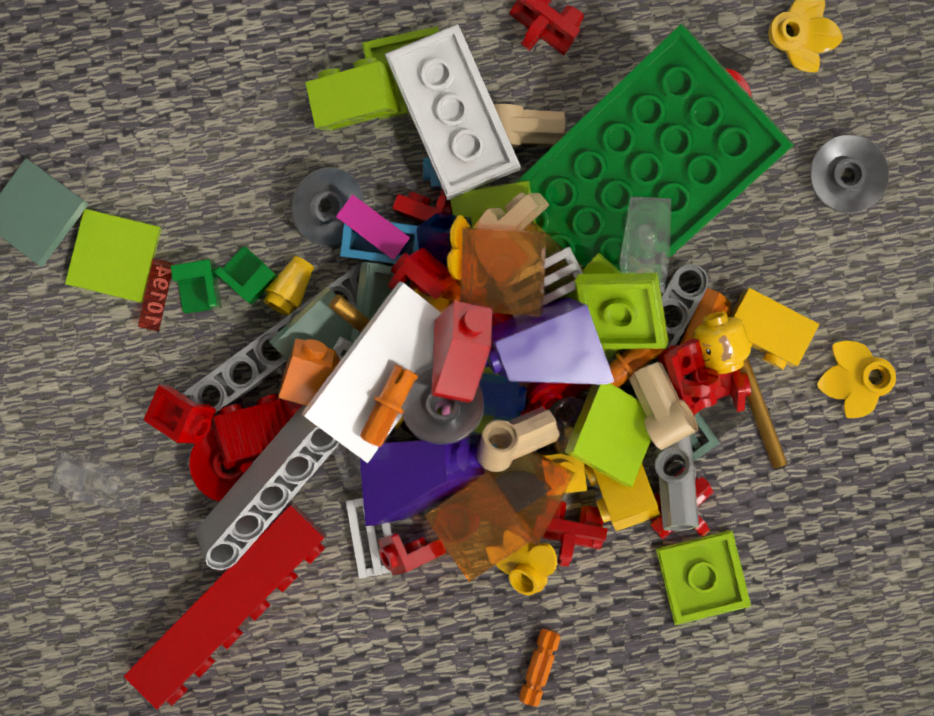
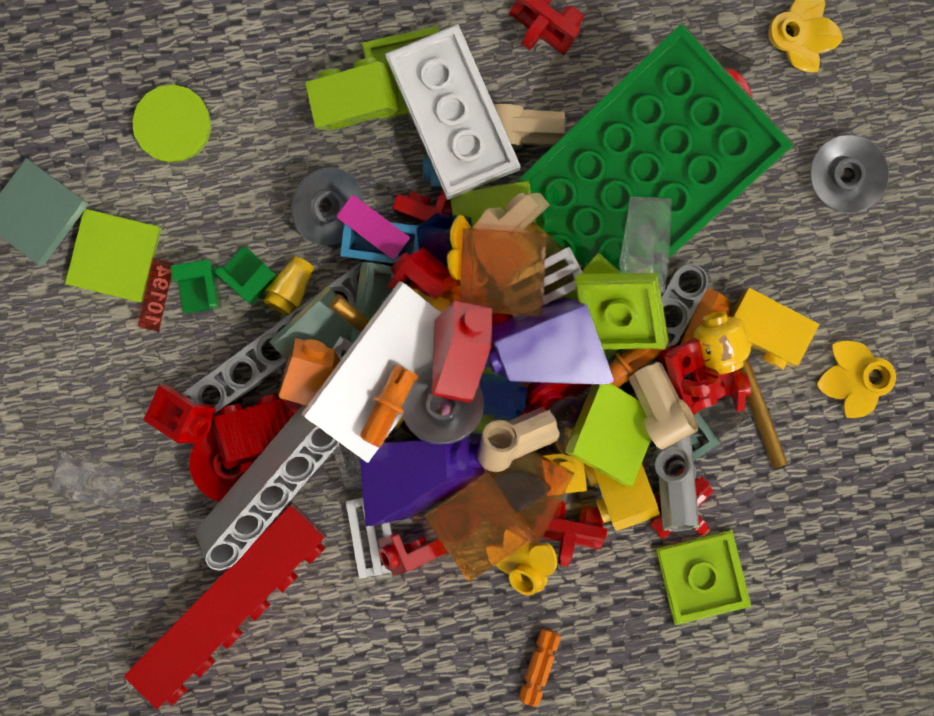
none -> lime tile [132,85,212,164]

